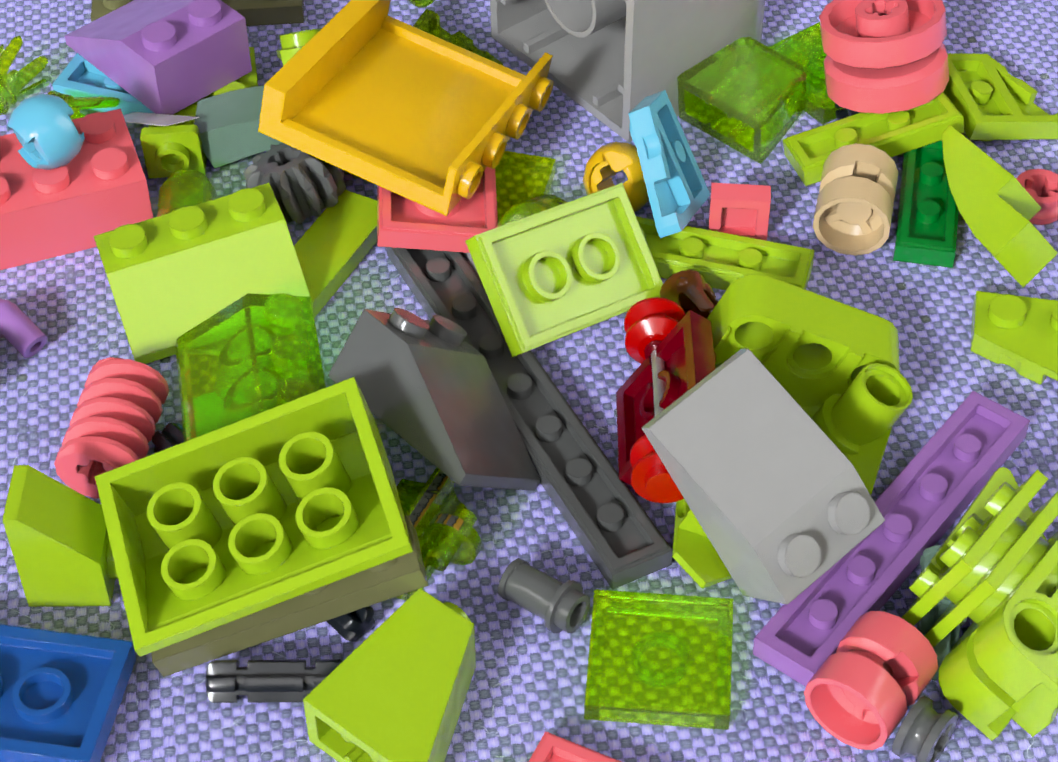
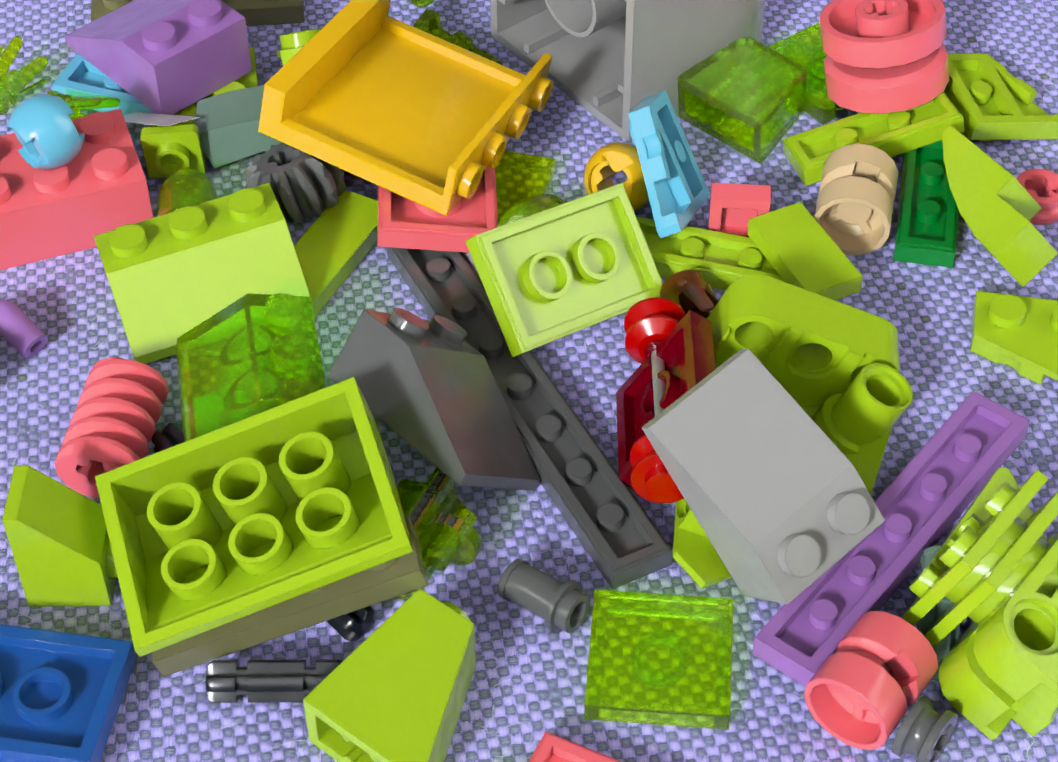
none -> lime tile [747,202,863,300]

